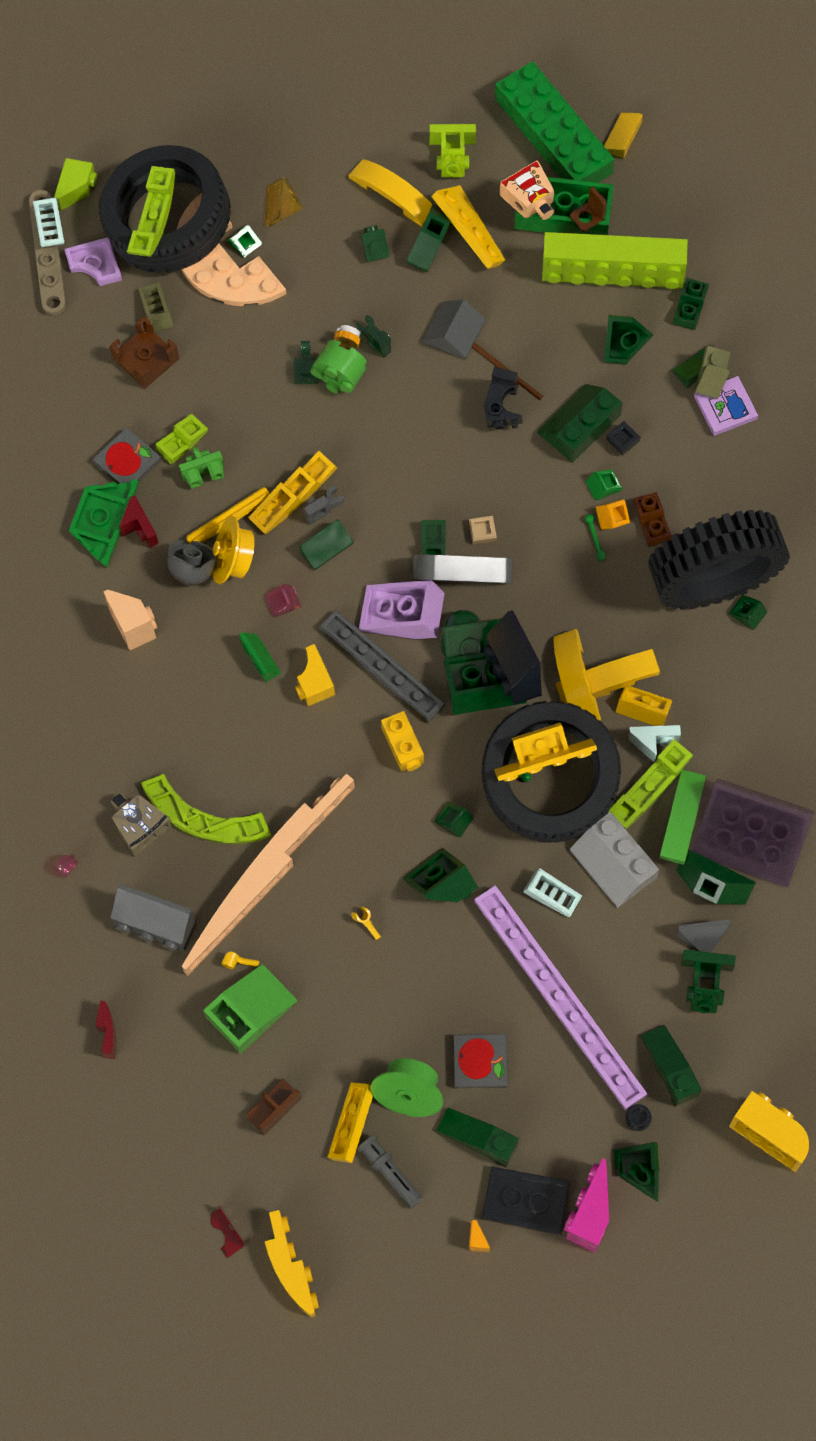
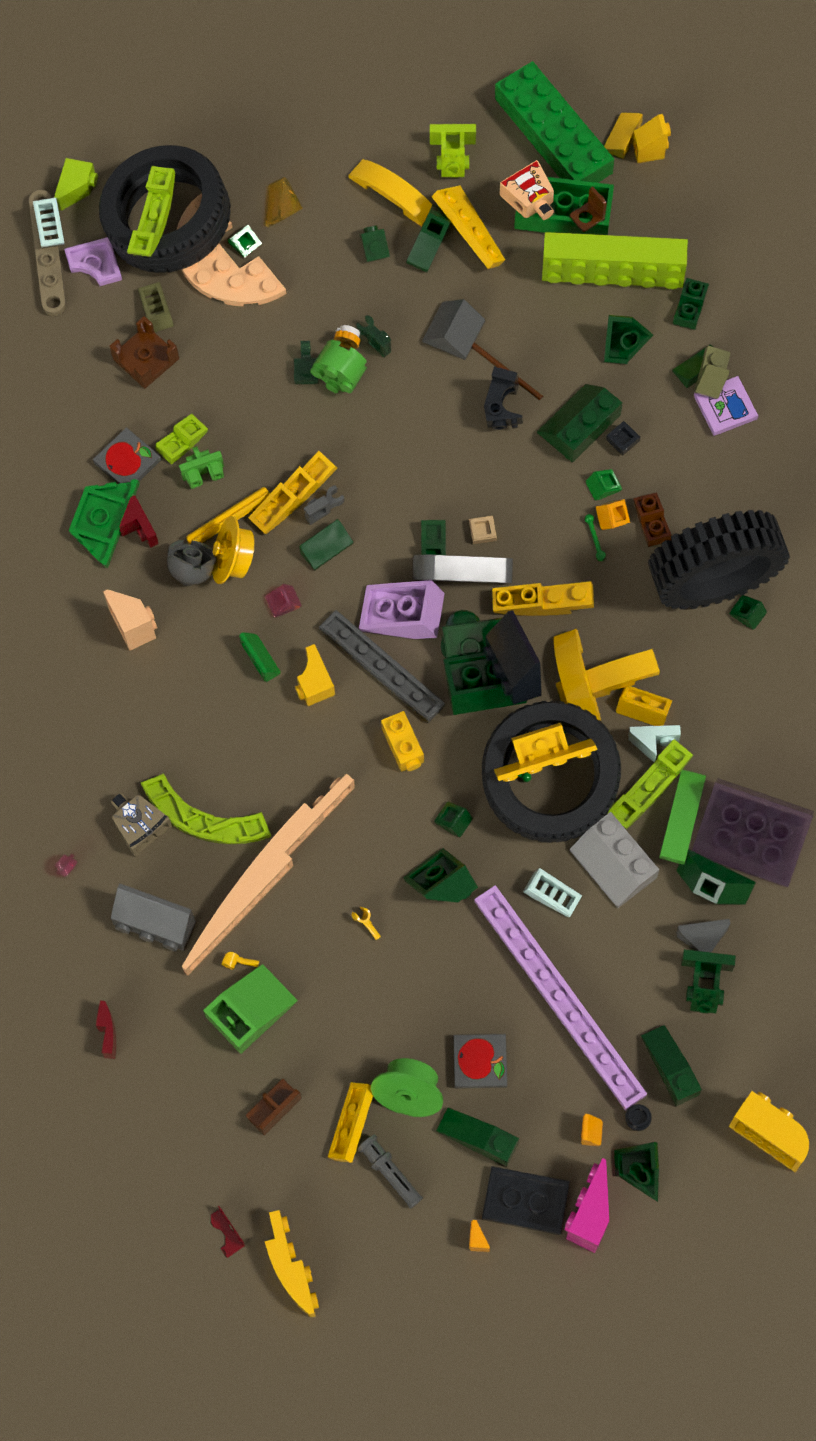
none -> yellow slope [492,581,594,616]
none -> light orange slope [581,1114,603,1146]
none -> yellow slope [632,114,671,163]

